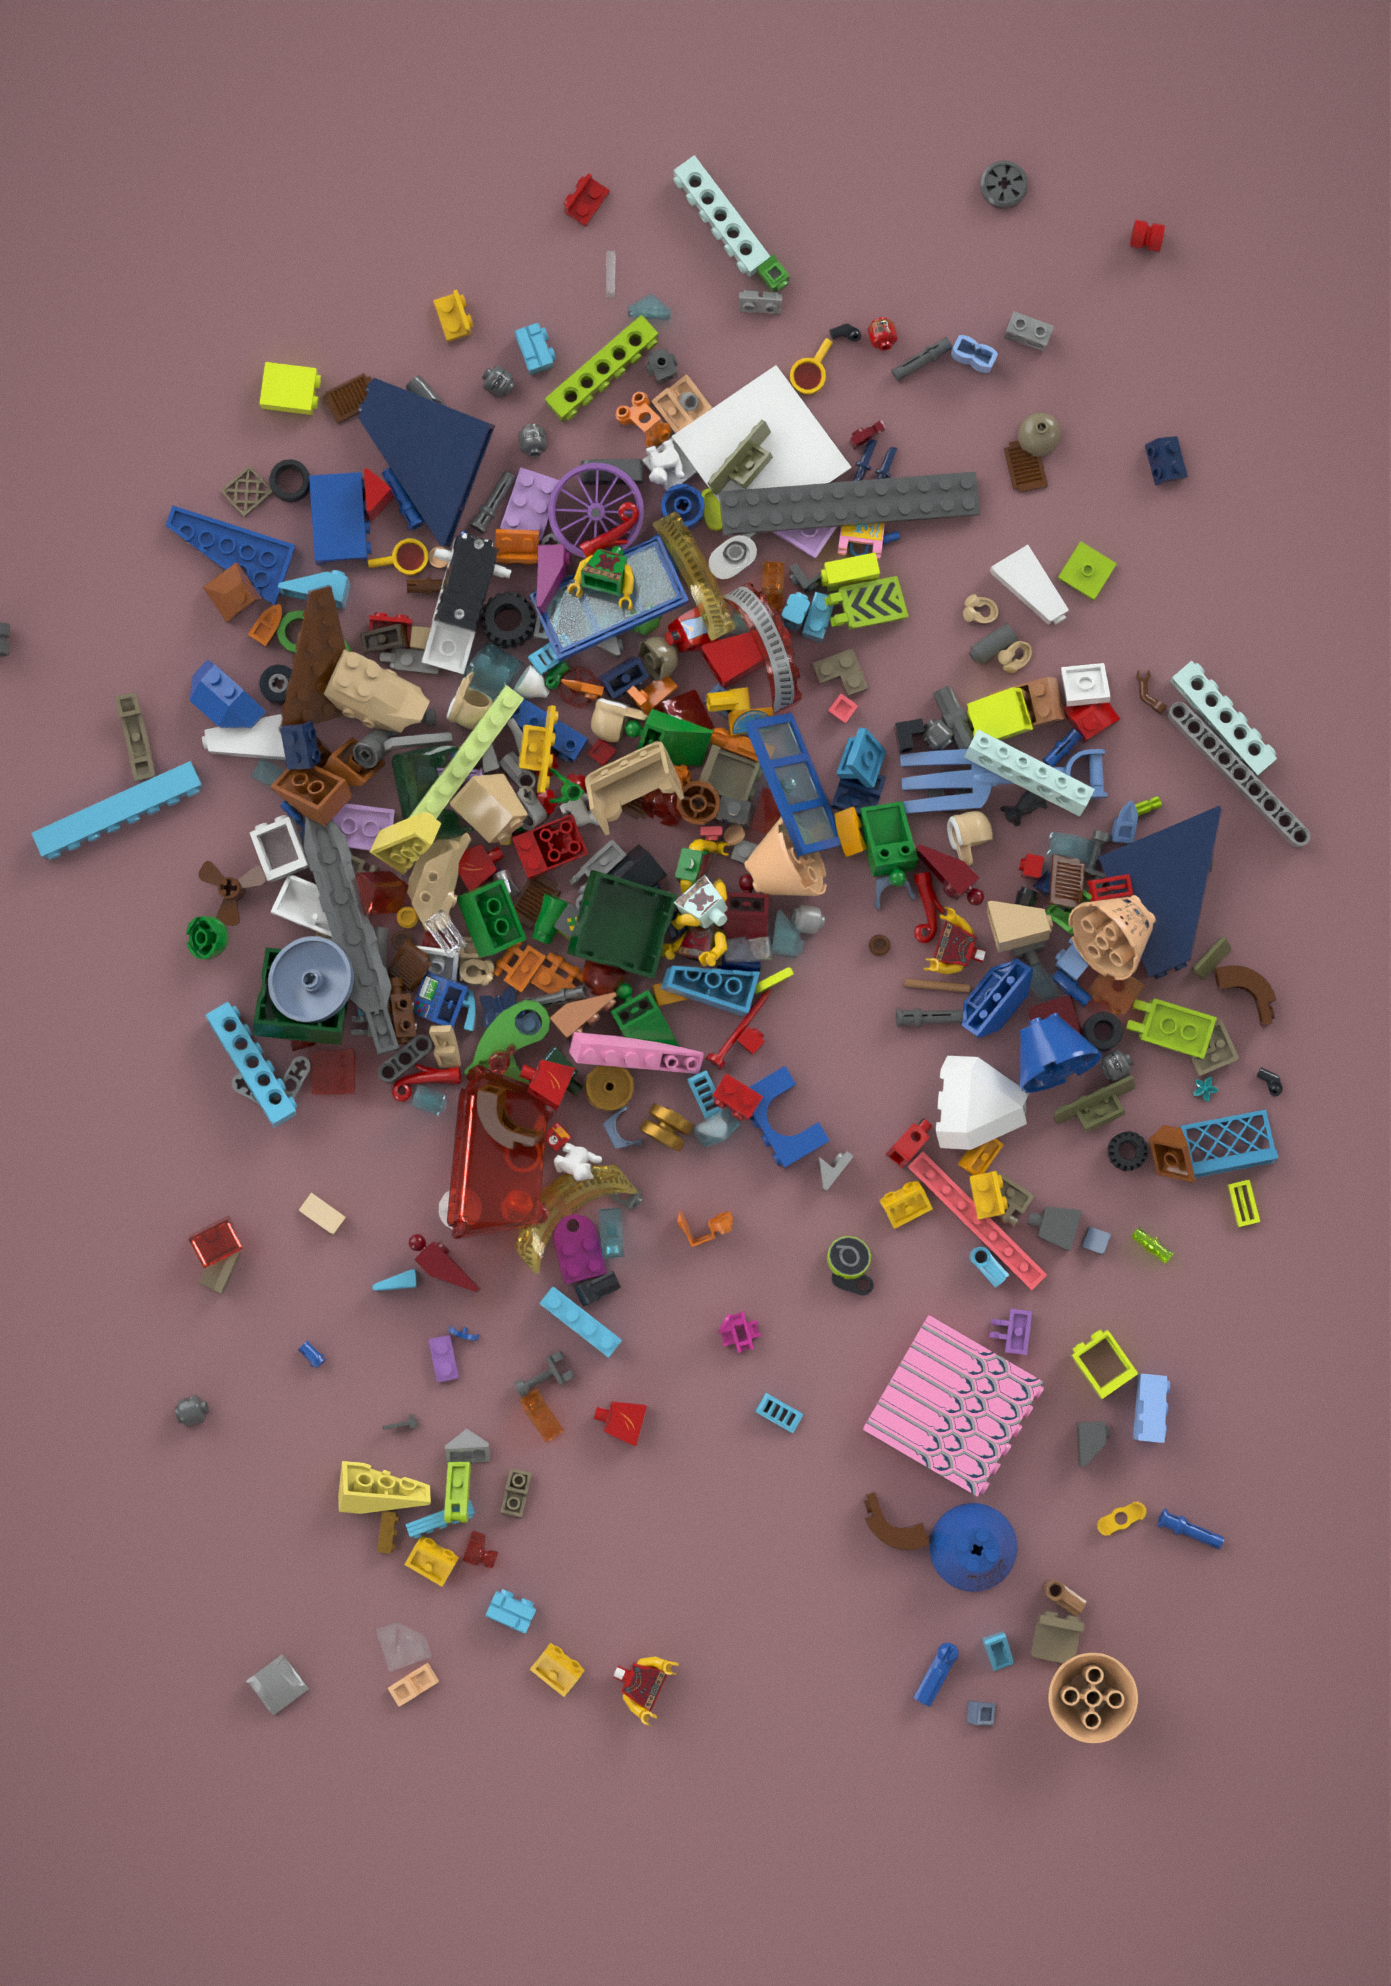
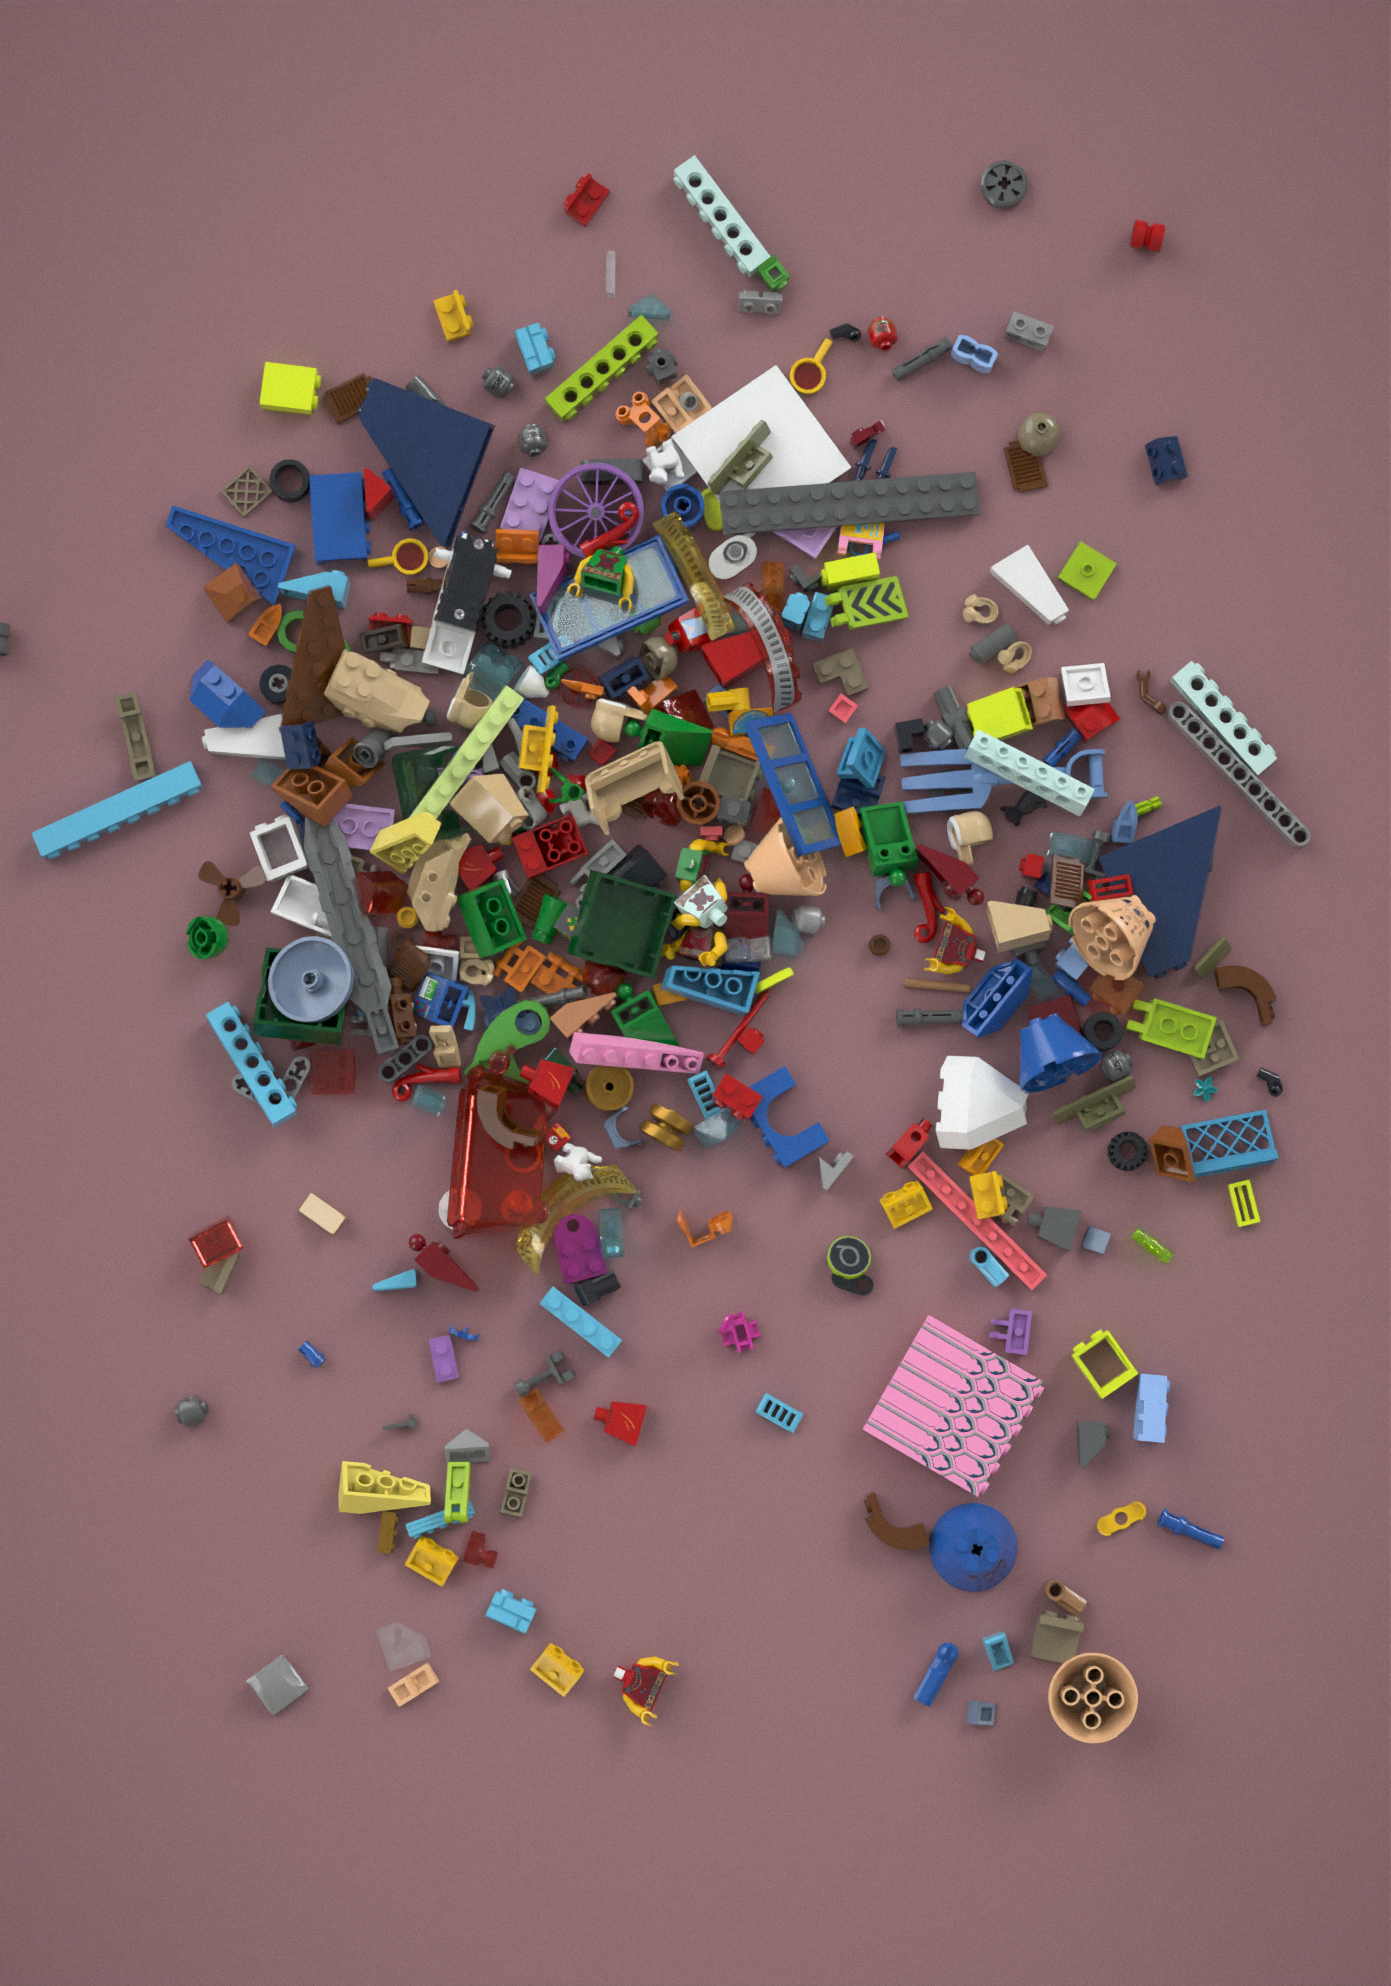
clear tile [425,910,468,958] -> none

